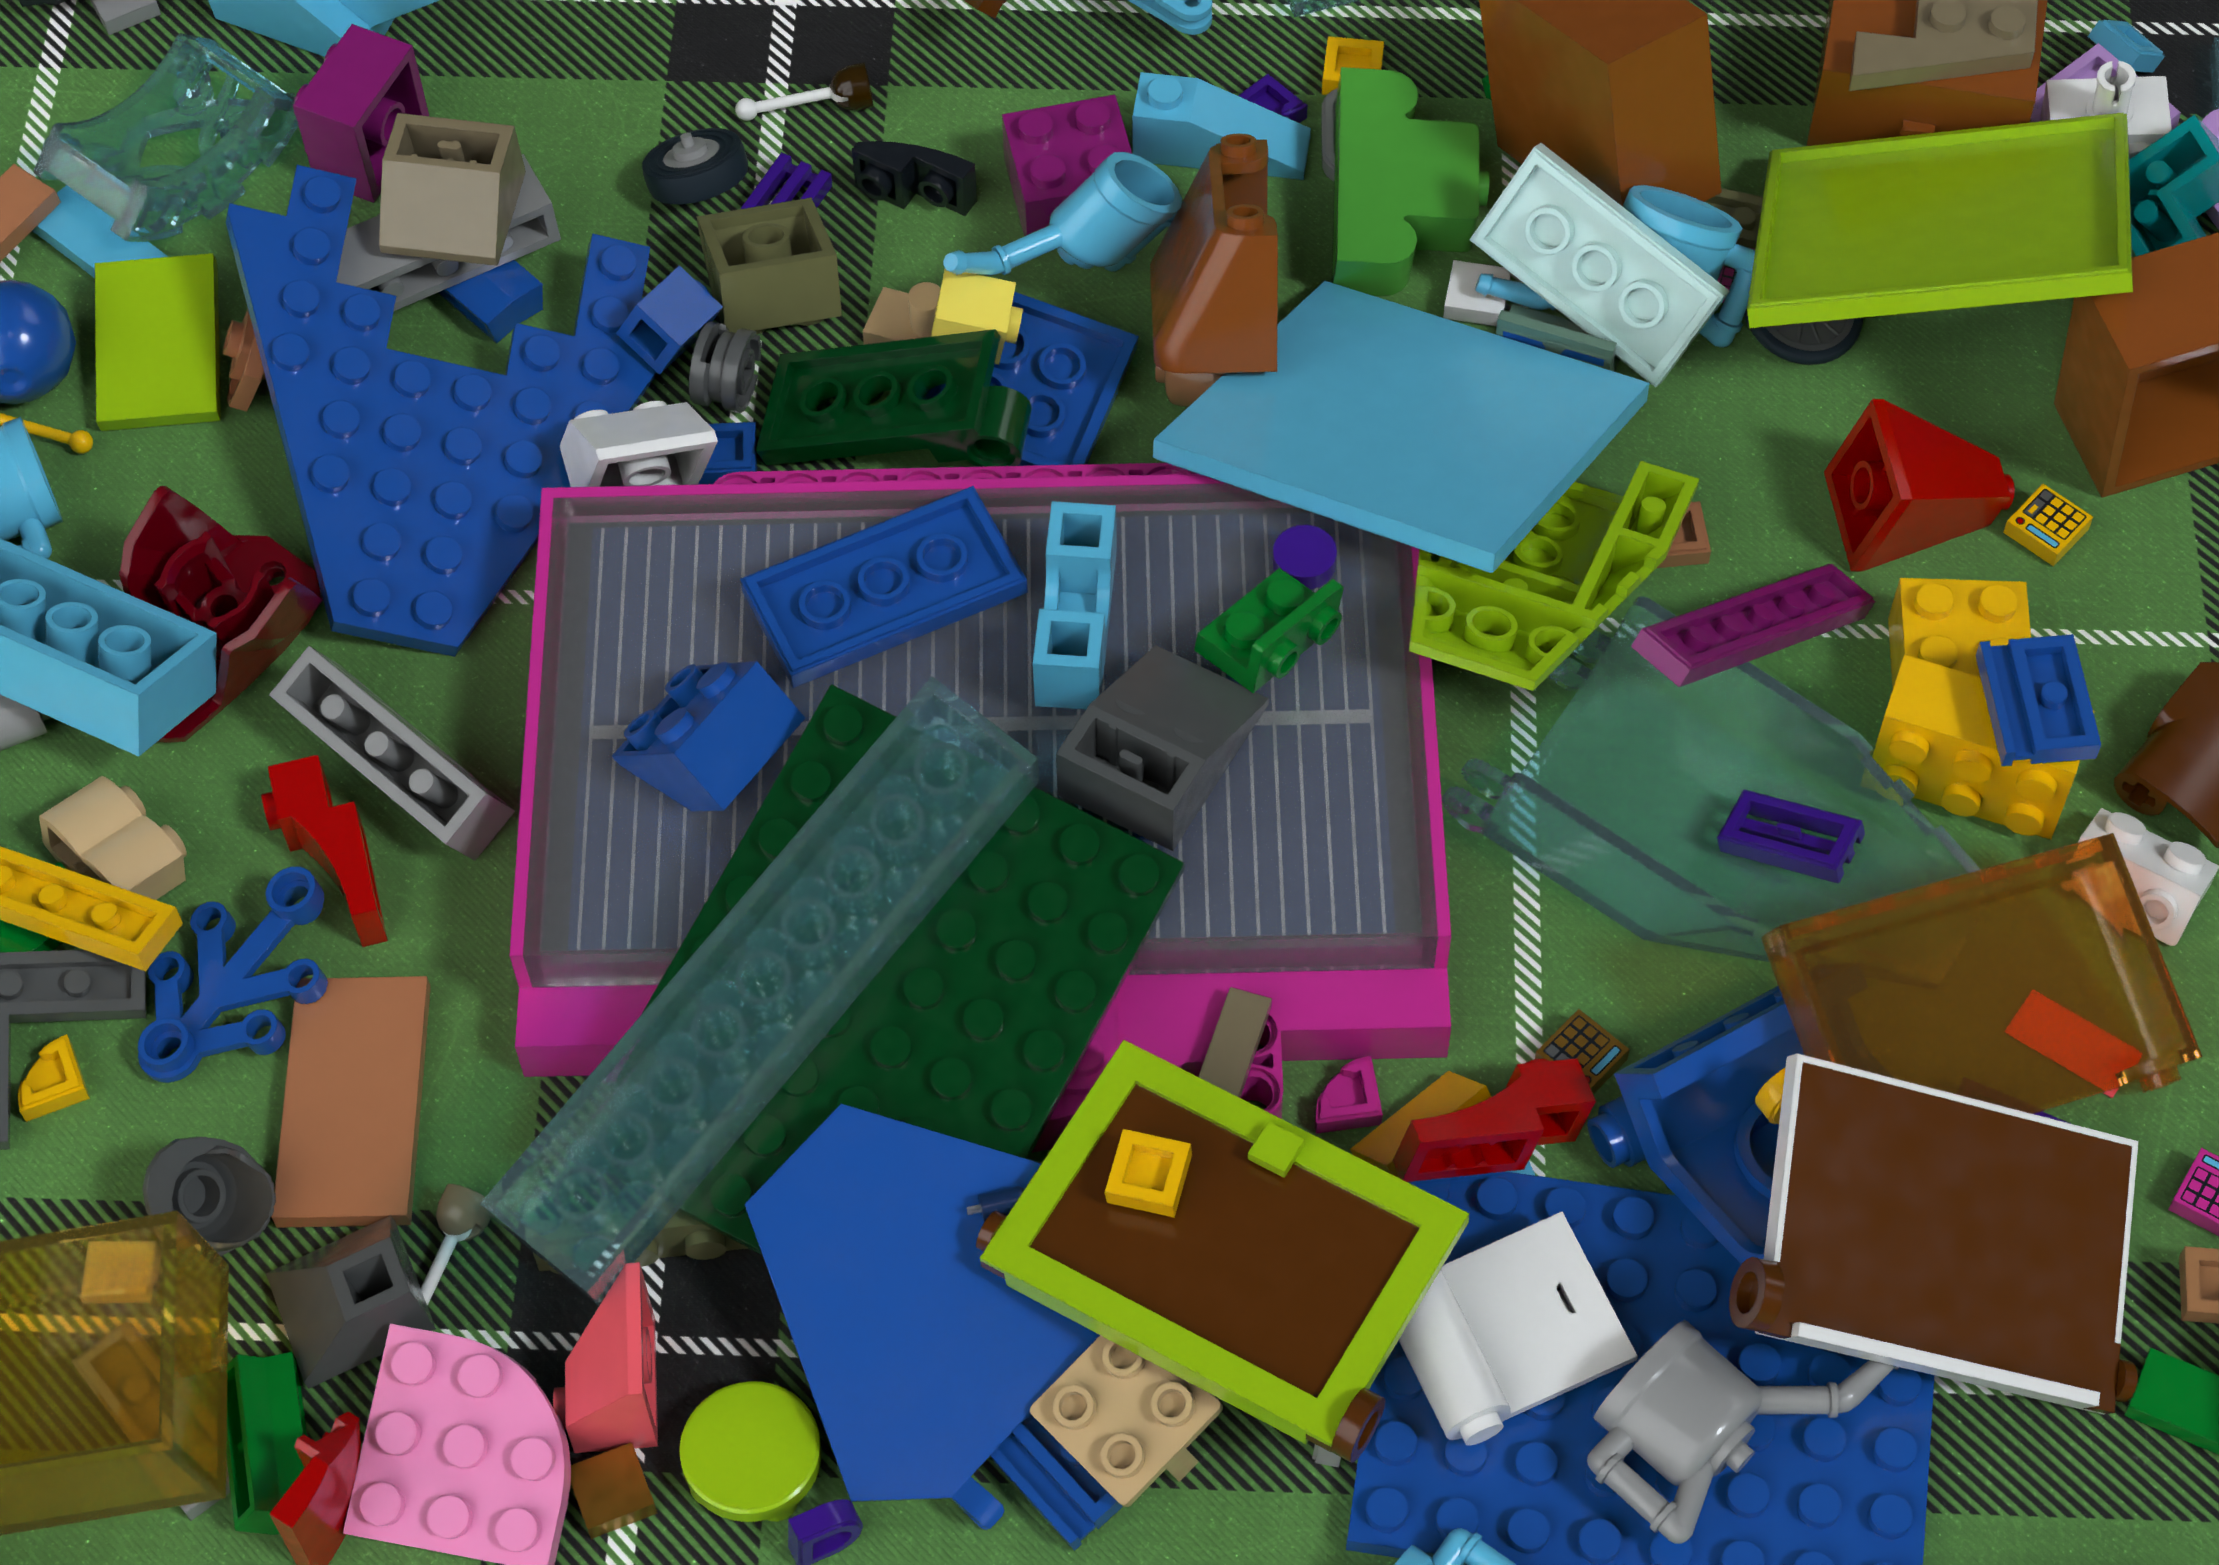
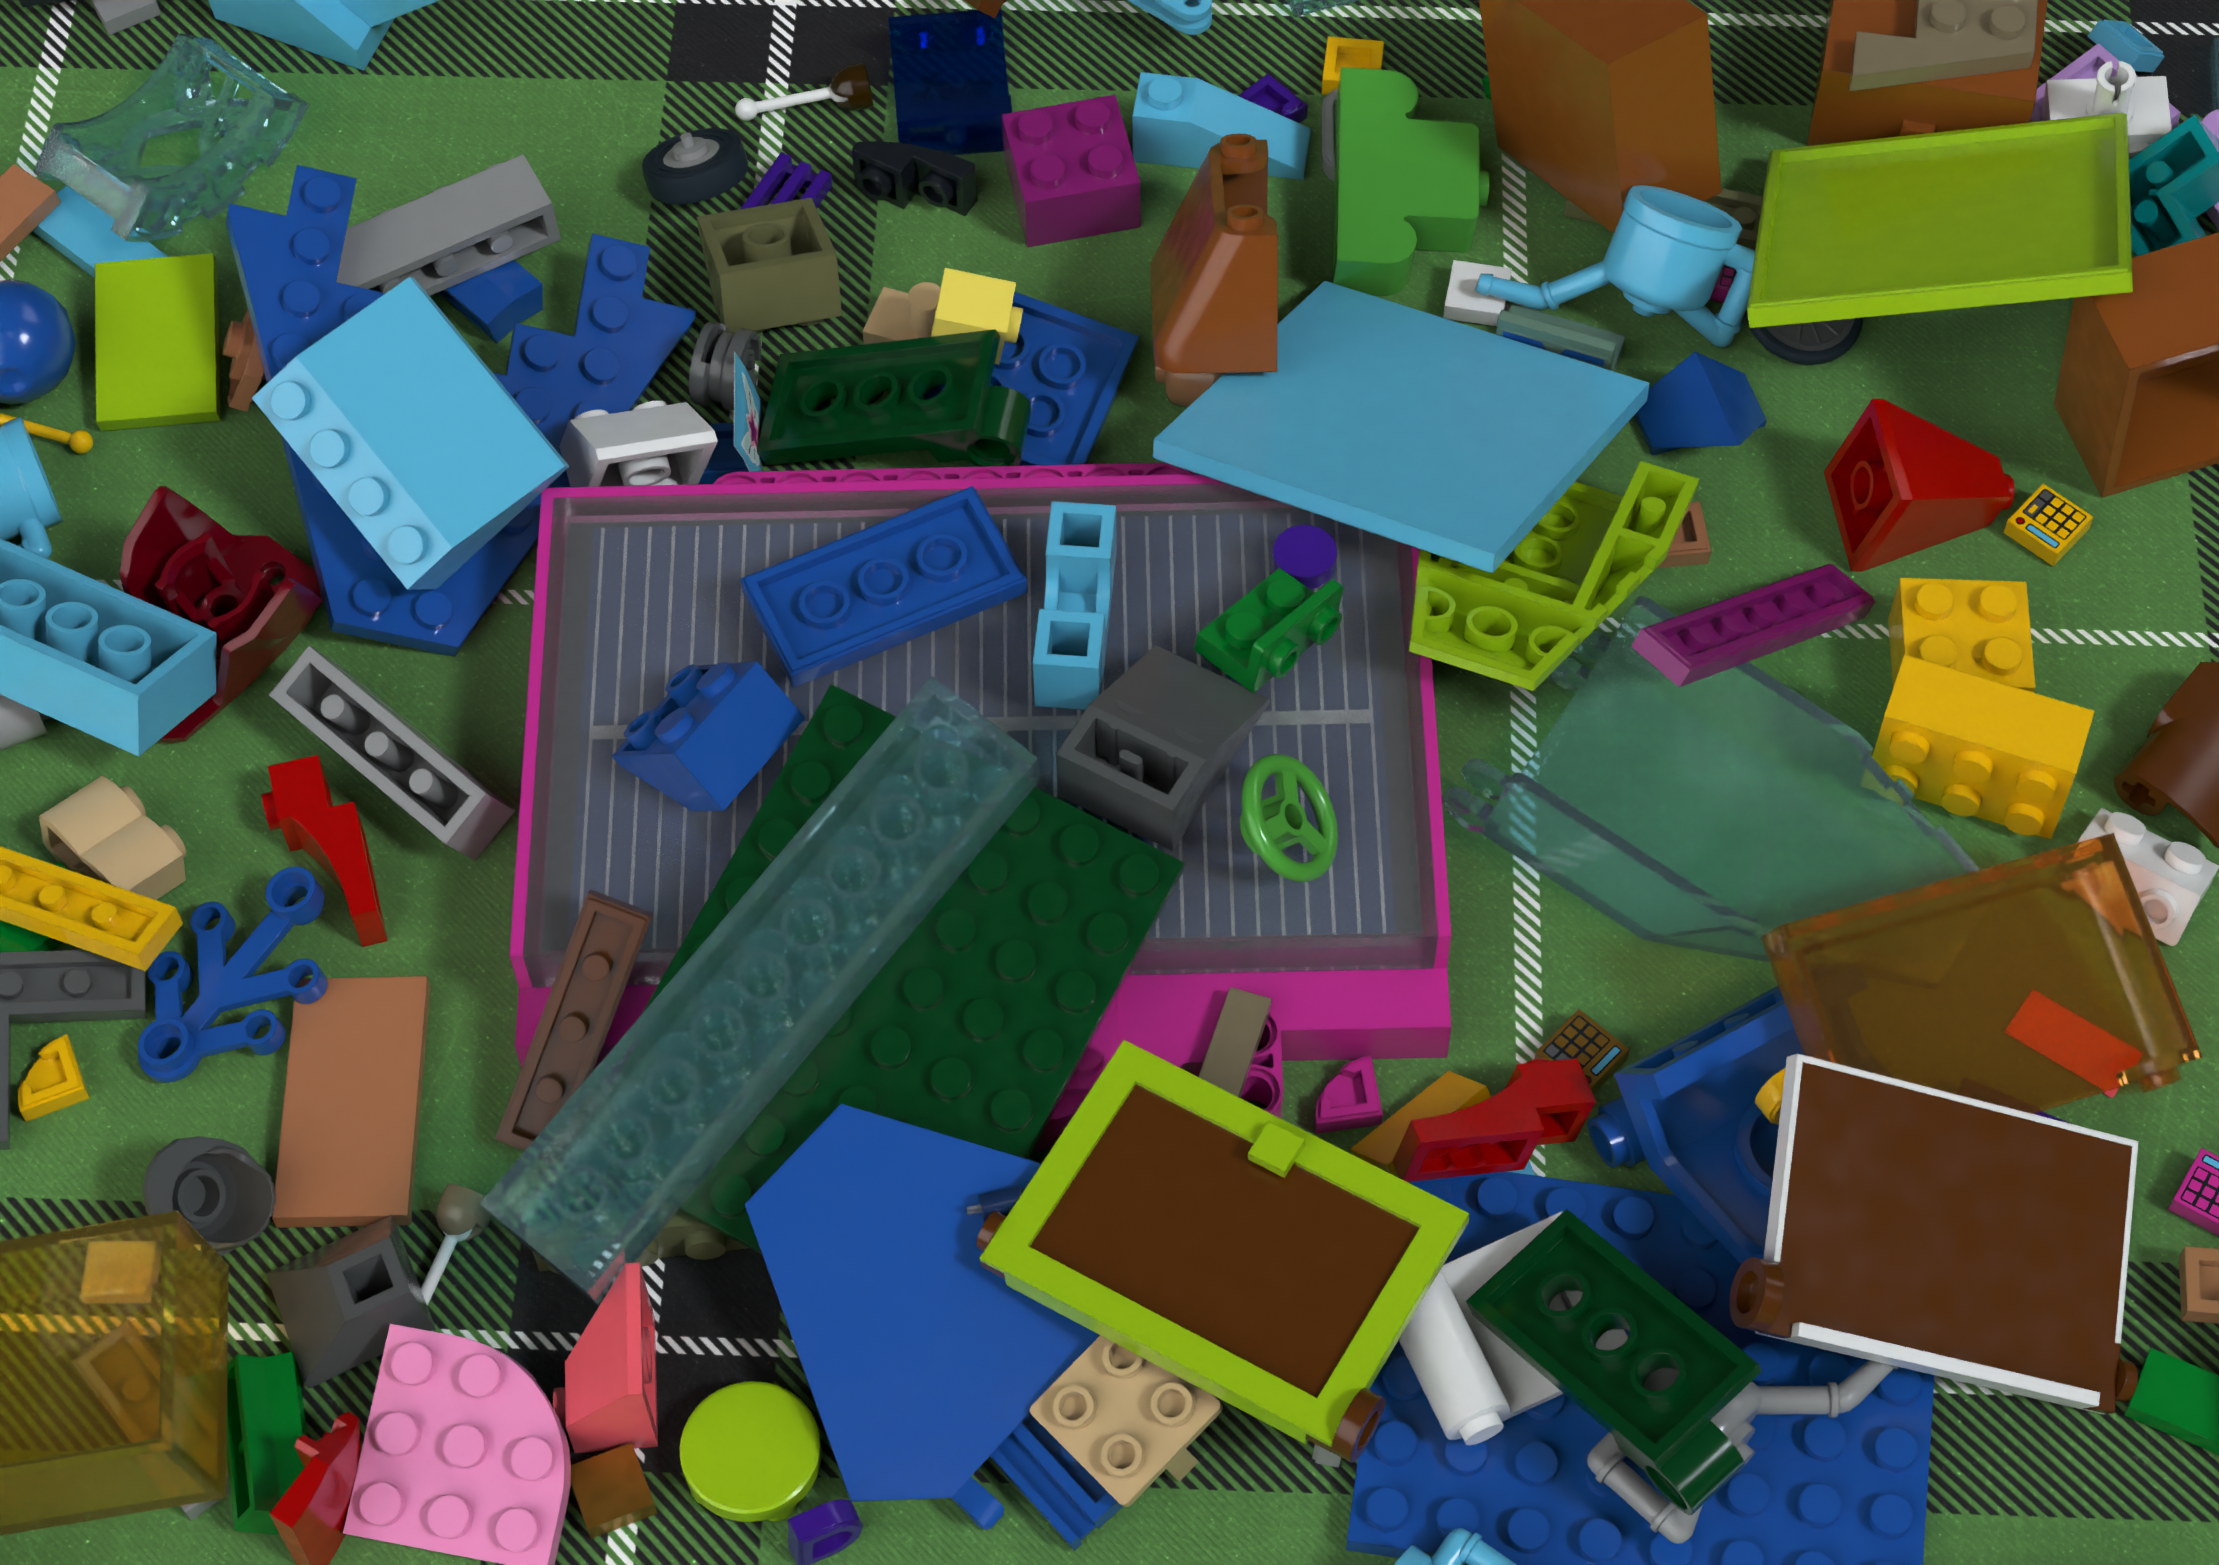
magenta brick [293,24,429,203] -> none
dark tan slope [379,113,526,266] -> none
blue brick [616,265,723,375] -> none
medium azure piece [943,152,1182,276] -> none
yellow tile [1105,1129,1192,1218] -> none
light aqua tile [1470,143,1730,388] -> none
dark purple tile [1717,789,1865,884] -> none
blue plate [1975,634,2101,766] -> none
none -> medium azure slope [252,277,570,590]
none -> reddish brown tile [495,889,654,1163]
none -> medium azure sticker [734,352,762,472]
none -> clear blue panel [888,8,1012,155]
none -> bright green piece [1240,754,1338,883]
none -> dark green hinge [1466,1209,1762,1515]
none -> blue slope [1634,351,1767,455]

